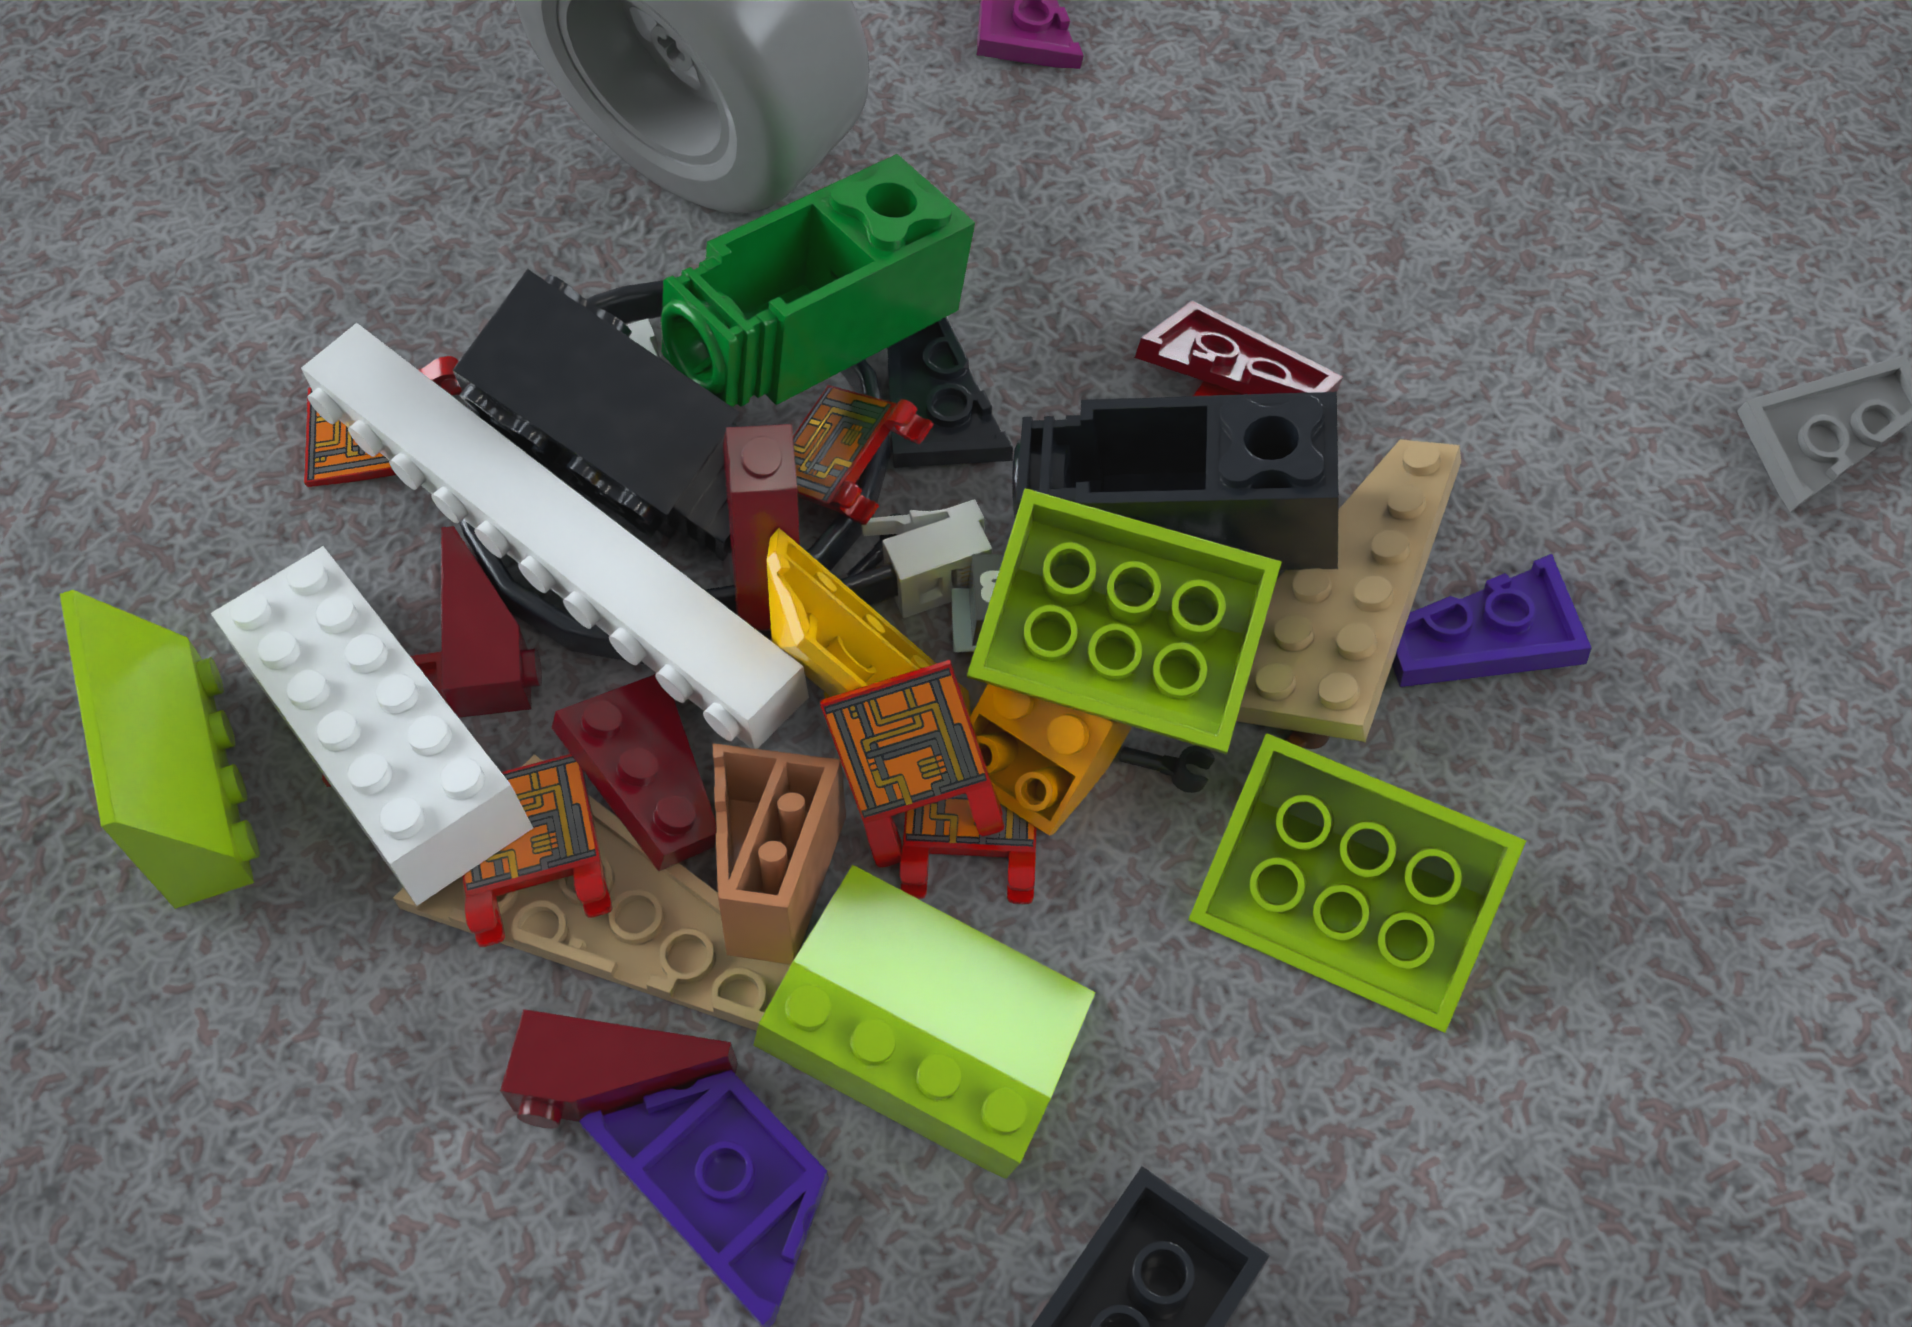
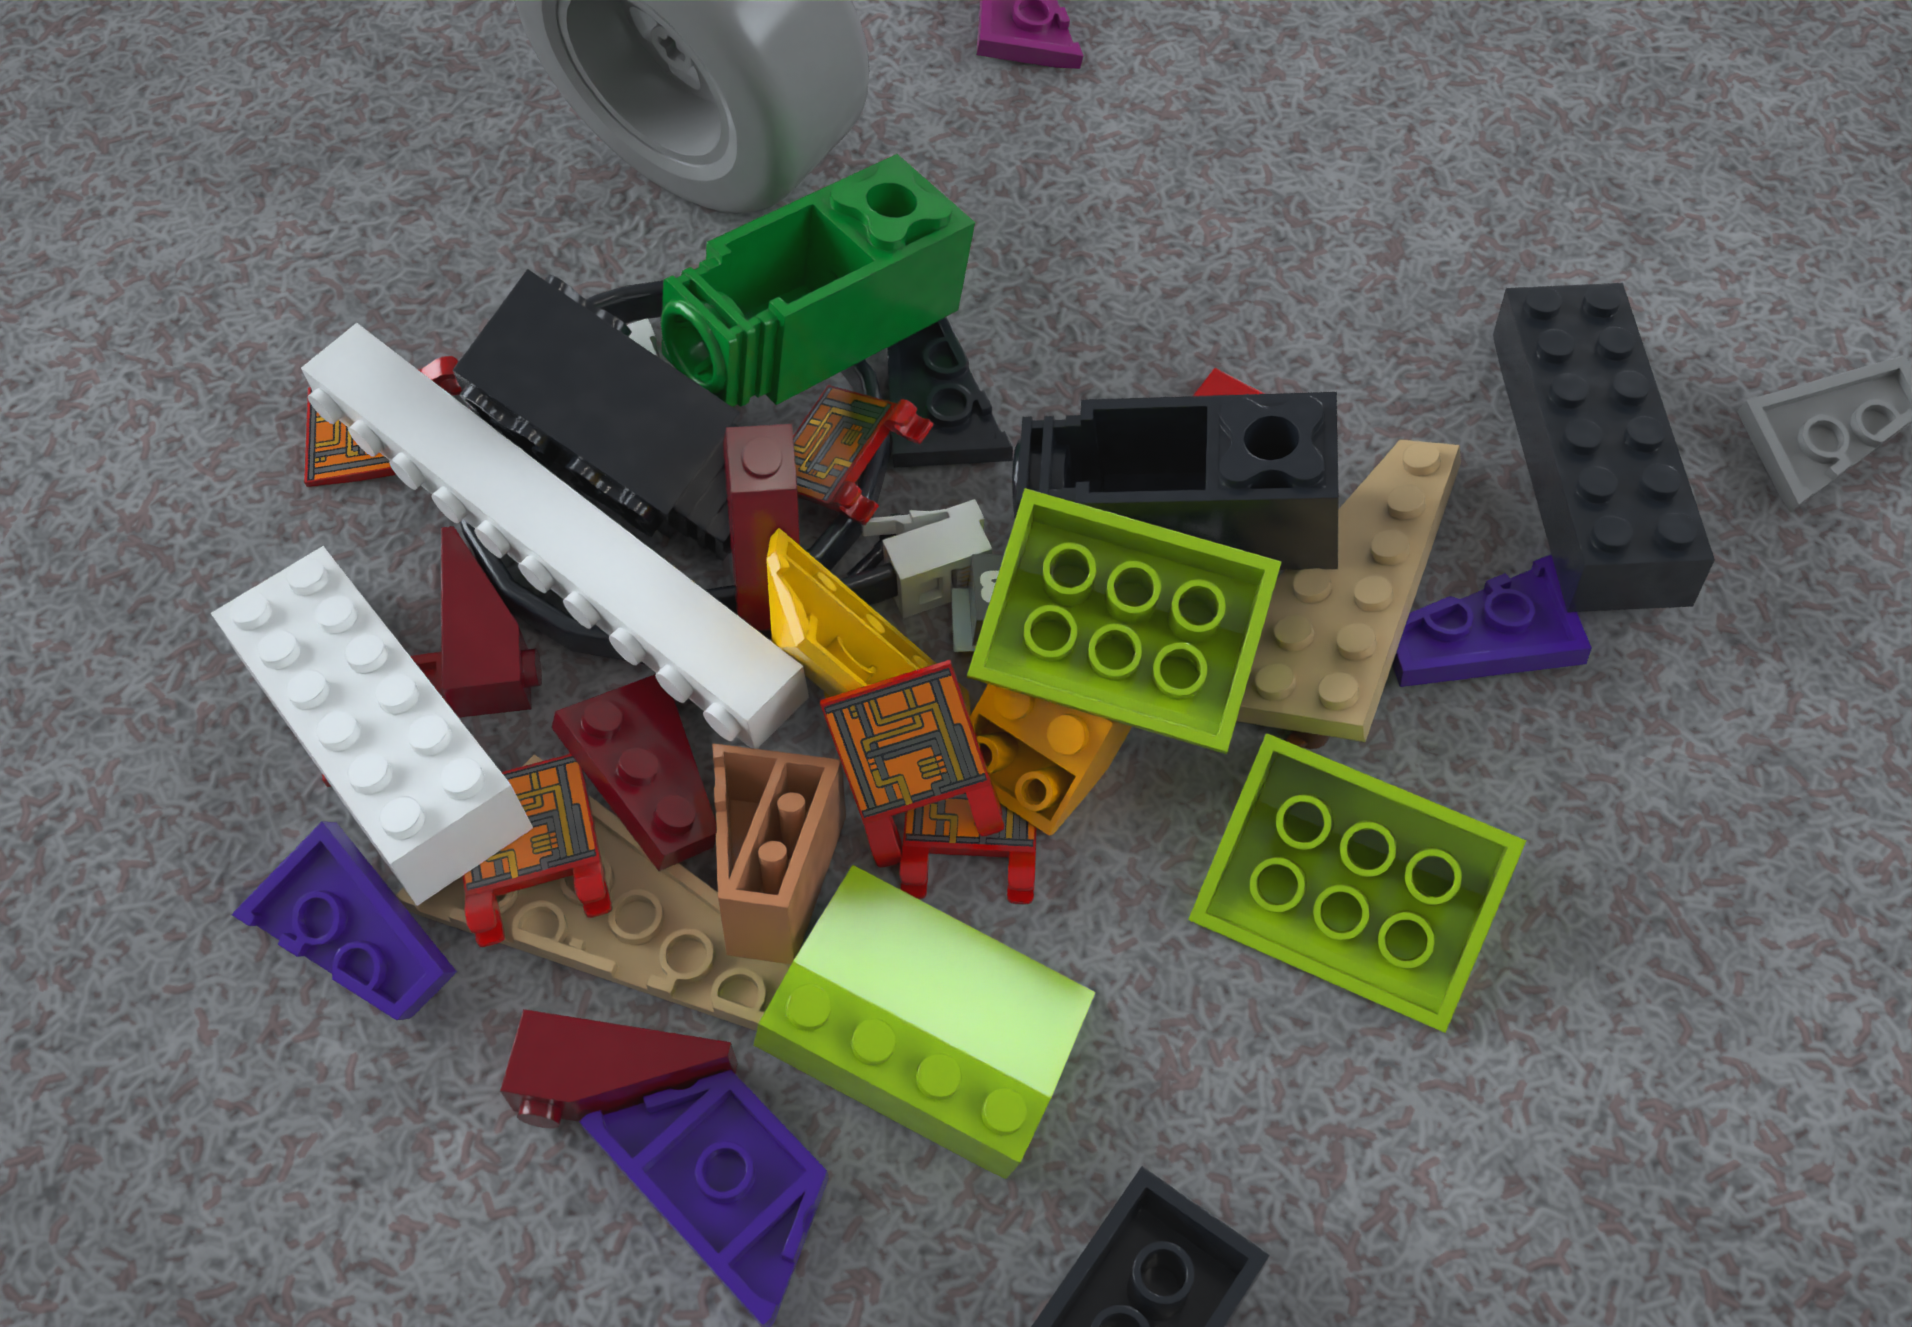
lime slope [59,590,260,909] -> none
black hand [1120,745,1215,793] -> none
dark red wing [1134,301,1343,394] -> none
none -> dark purple wing [231,821,457,1020]
none -> black brick [1493,283,1715,612]

